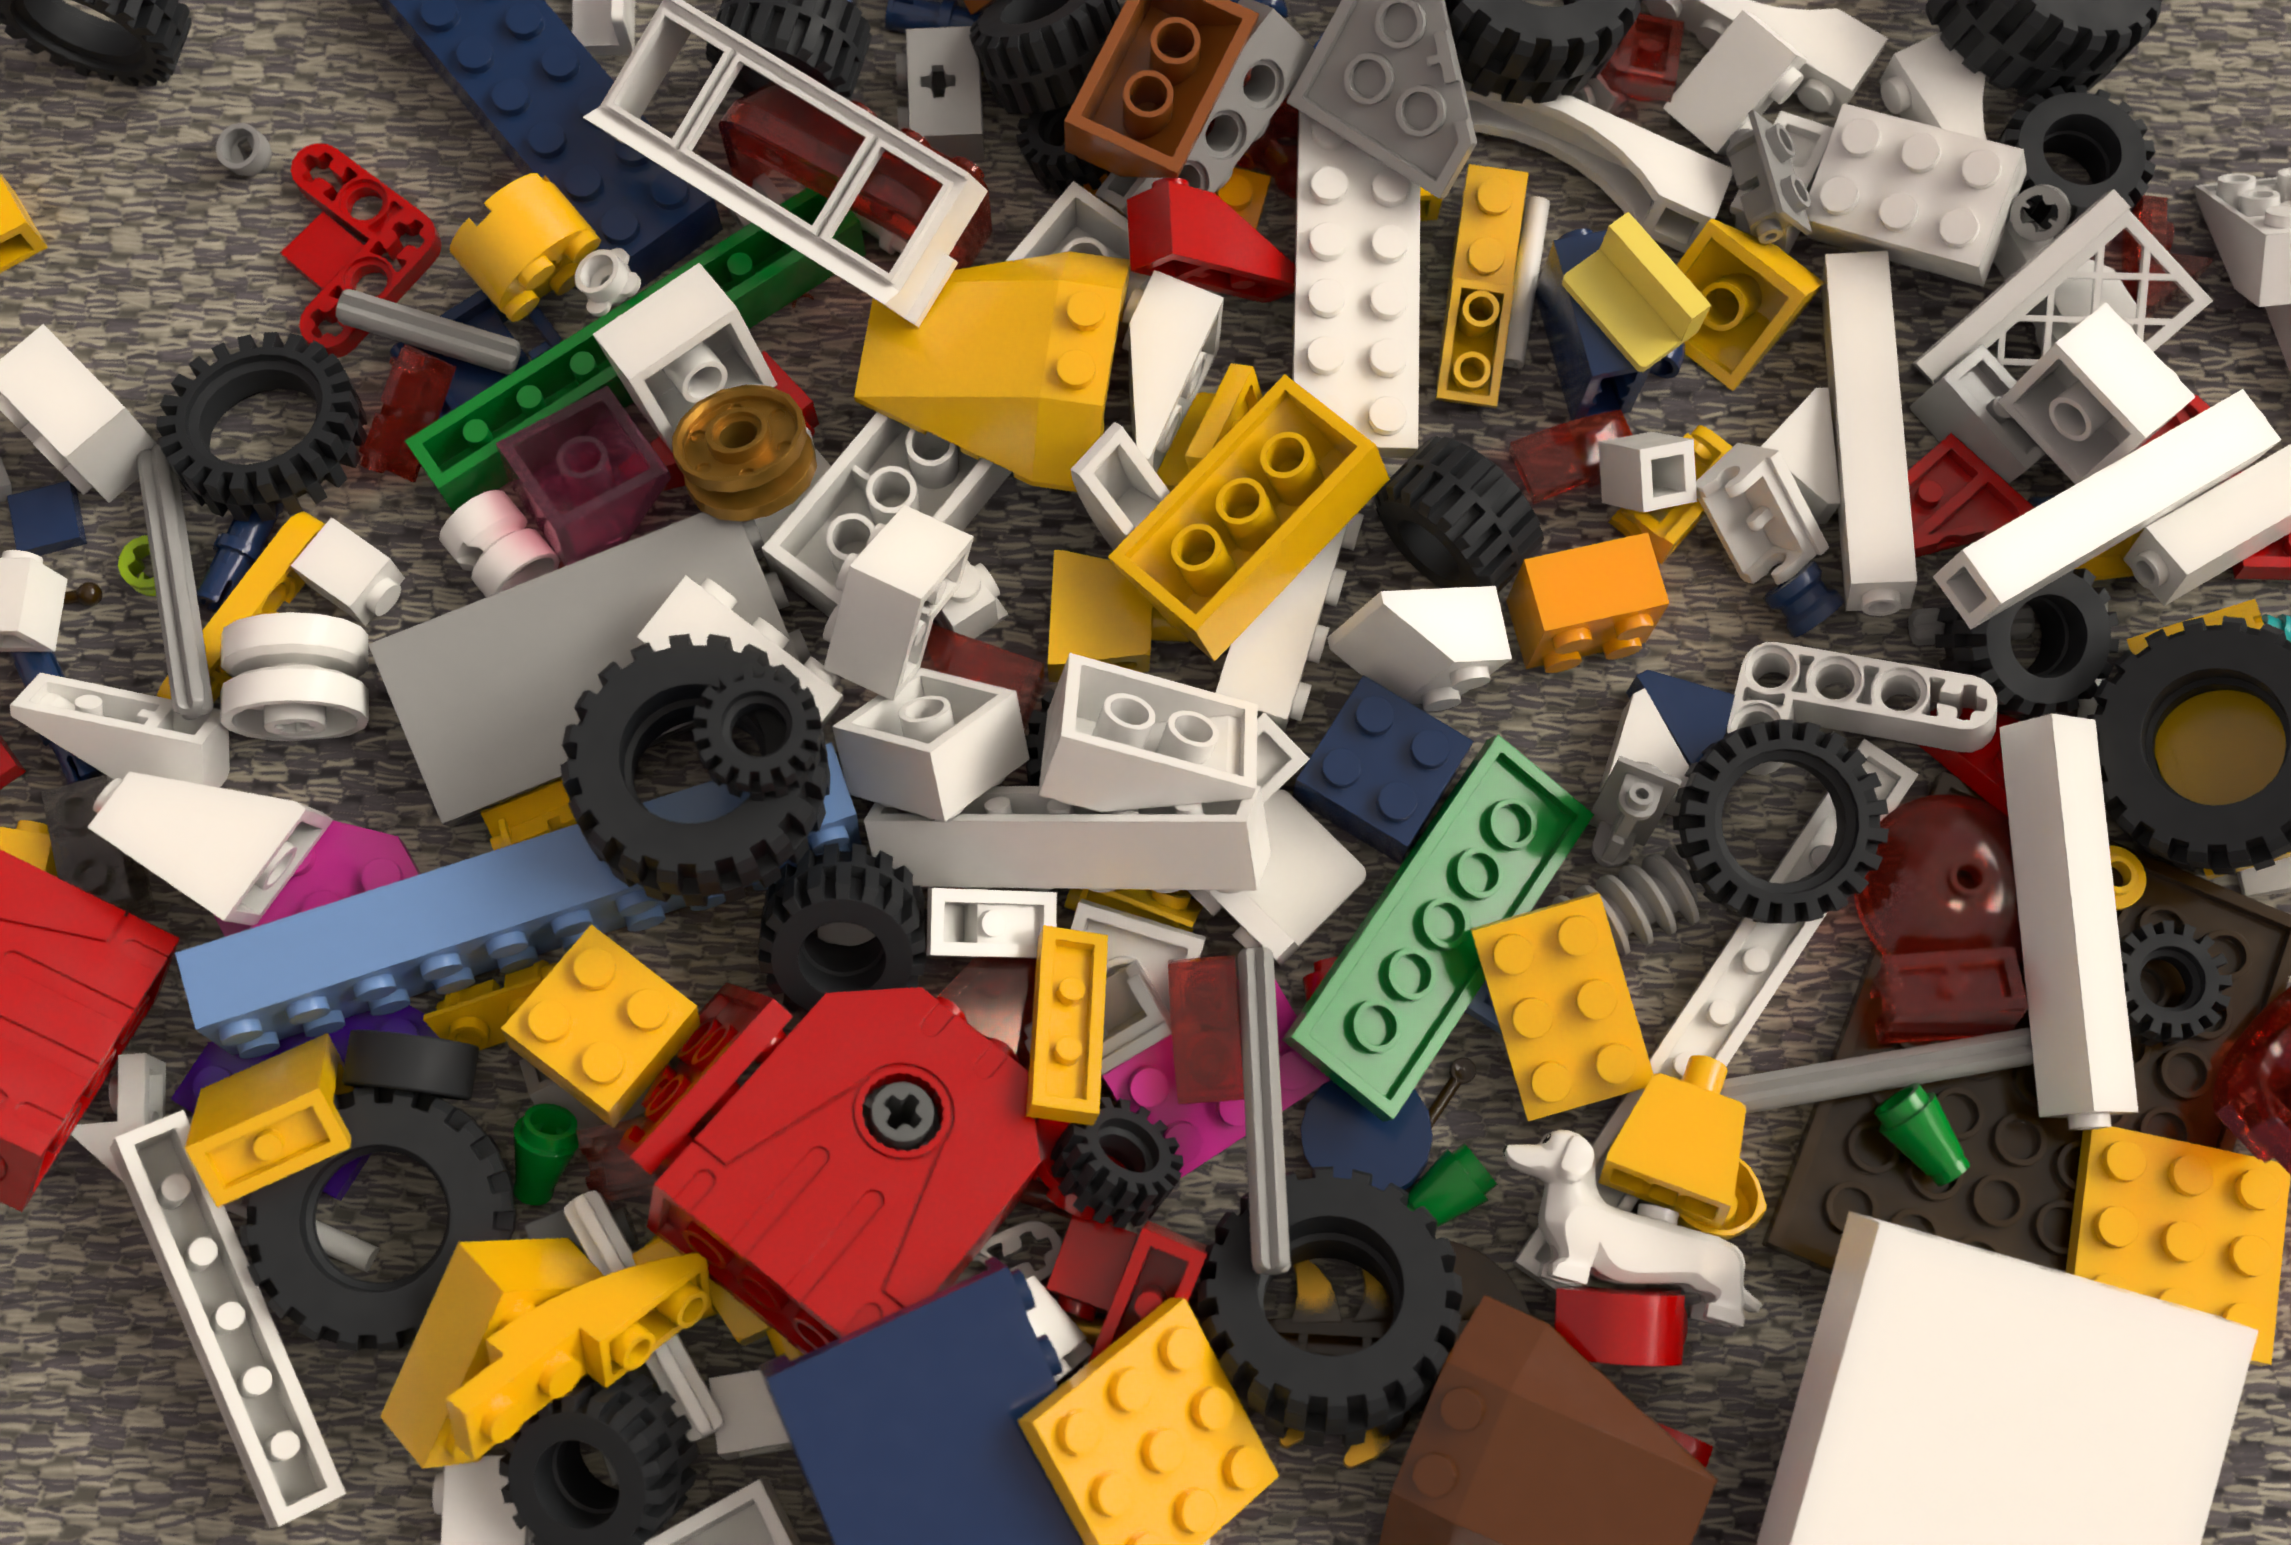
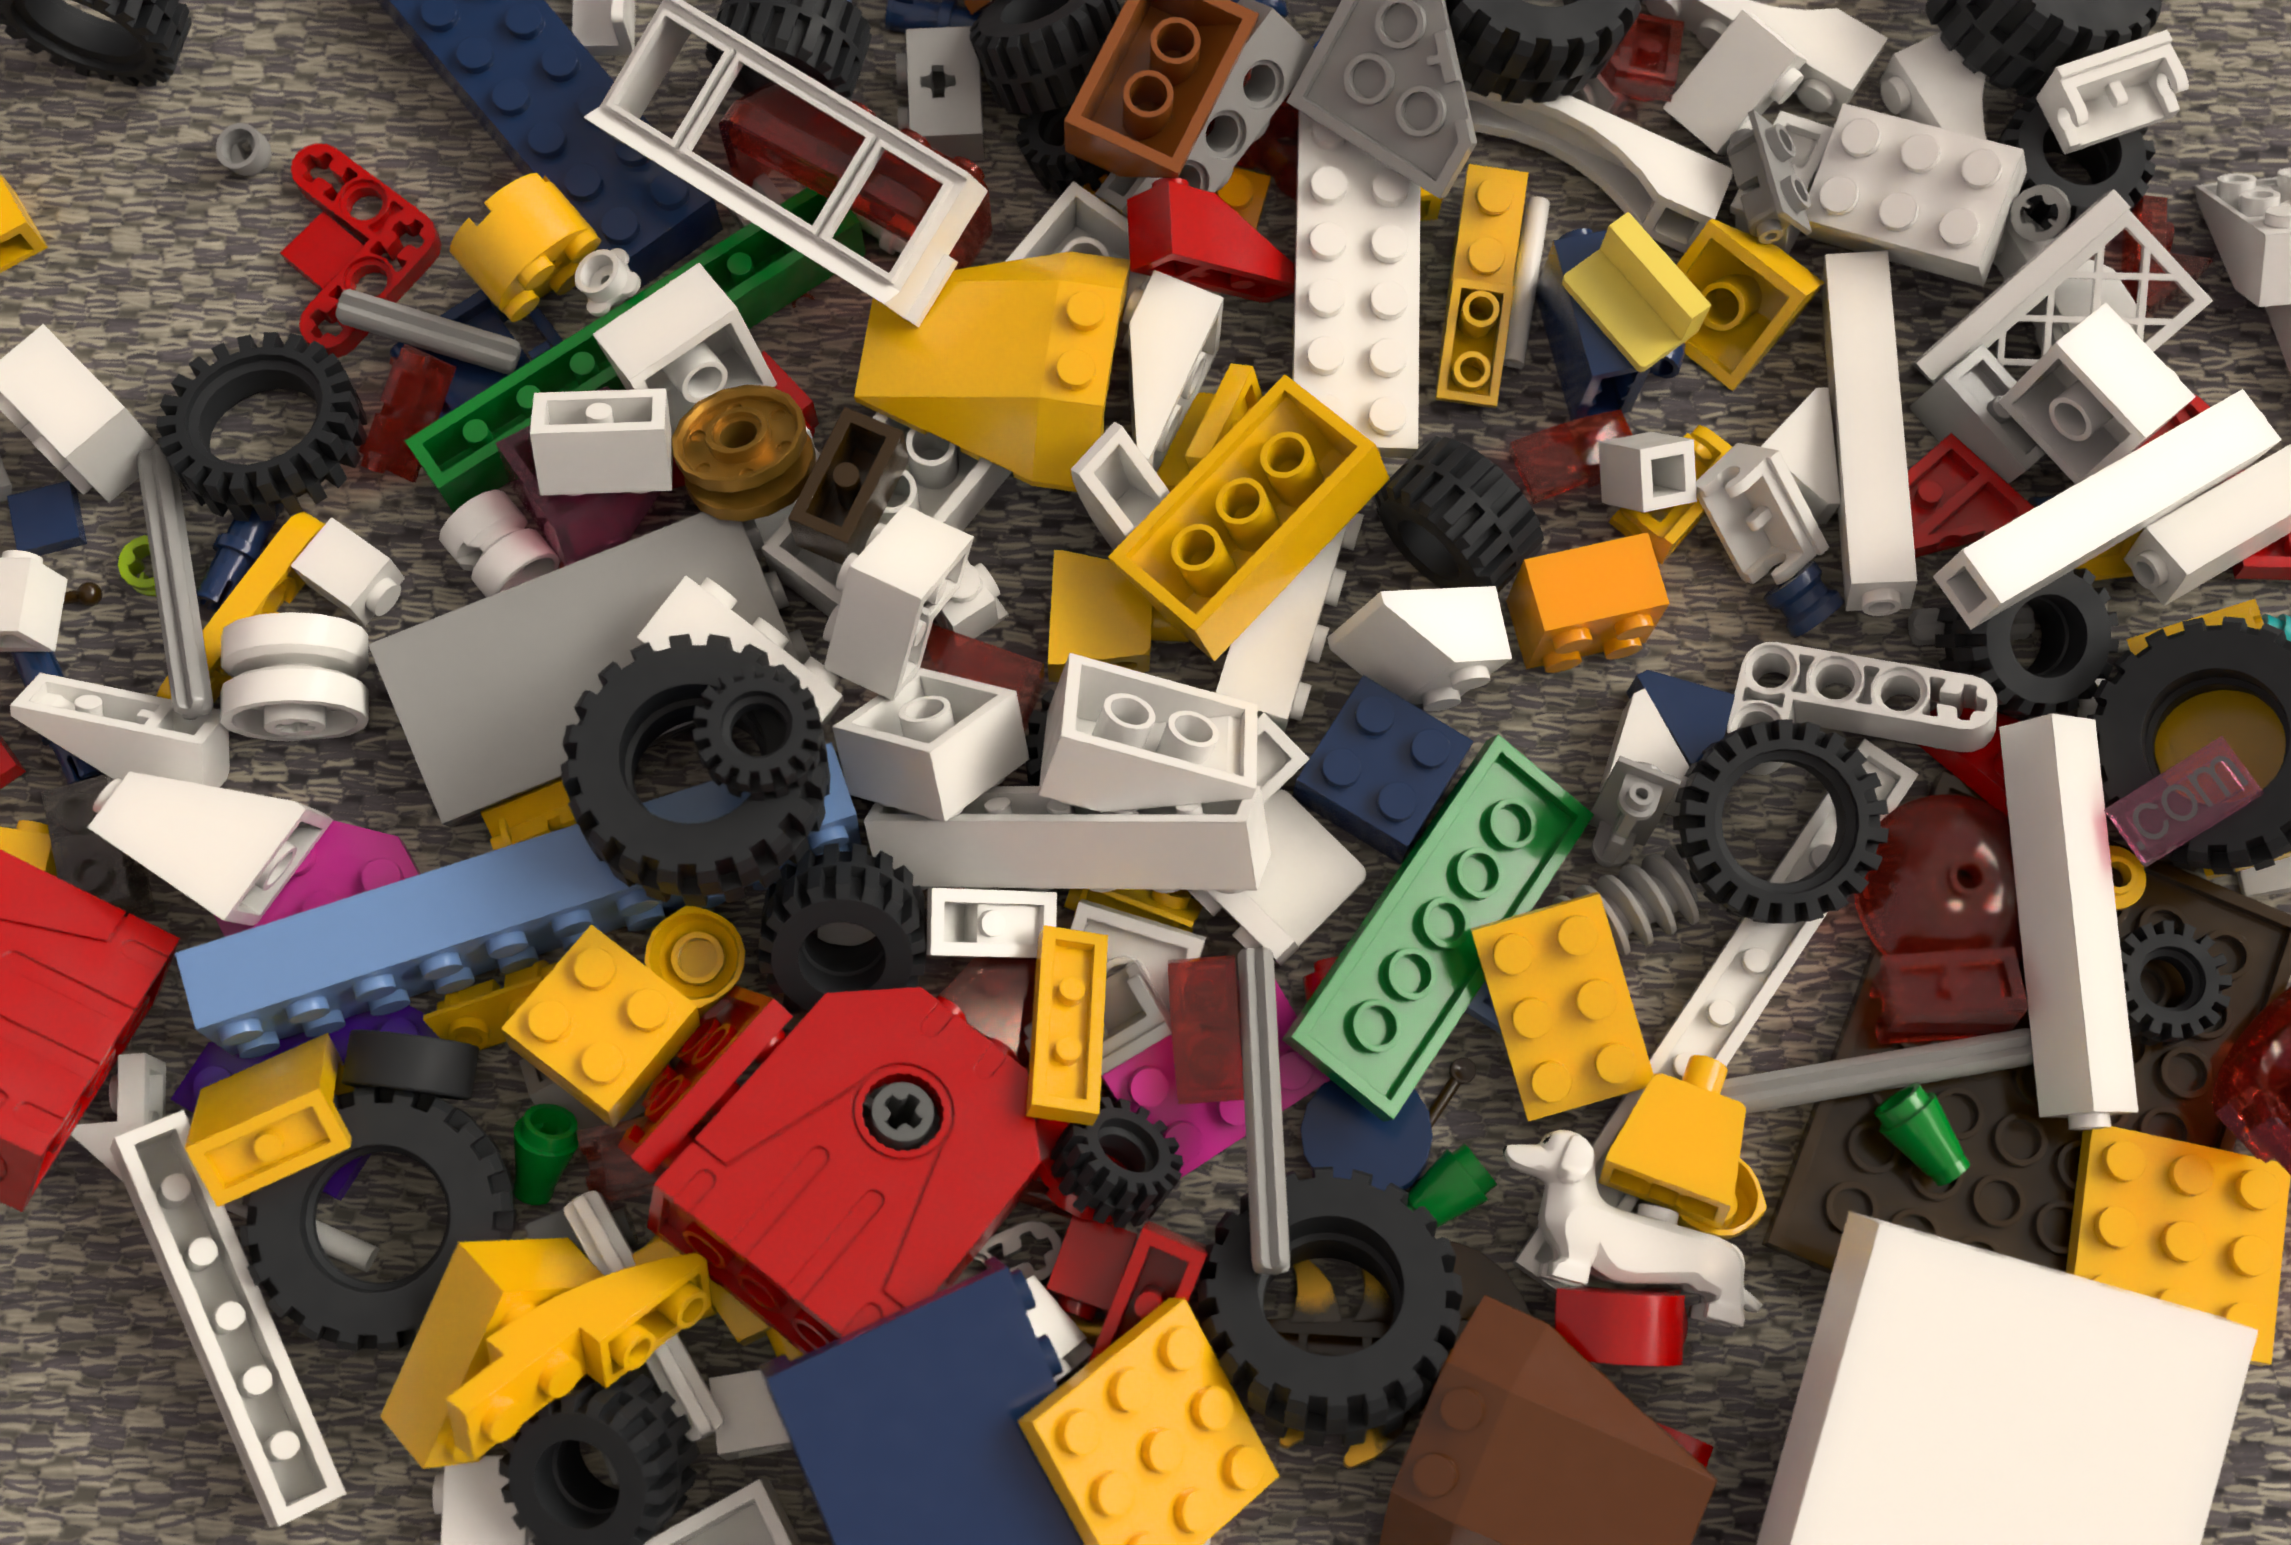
none -> white brick [530,388,673,496]
none -> yellow hat [644,906,745,1018]
none -> dark brown brick [788,406,909,565]
none -> white hinge [2036,30,2189,155]
none -> clear pink tile [2104,736,2264,867]

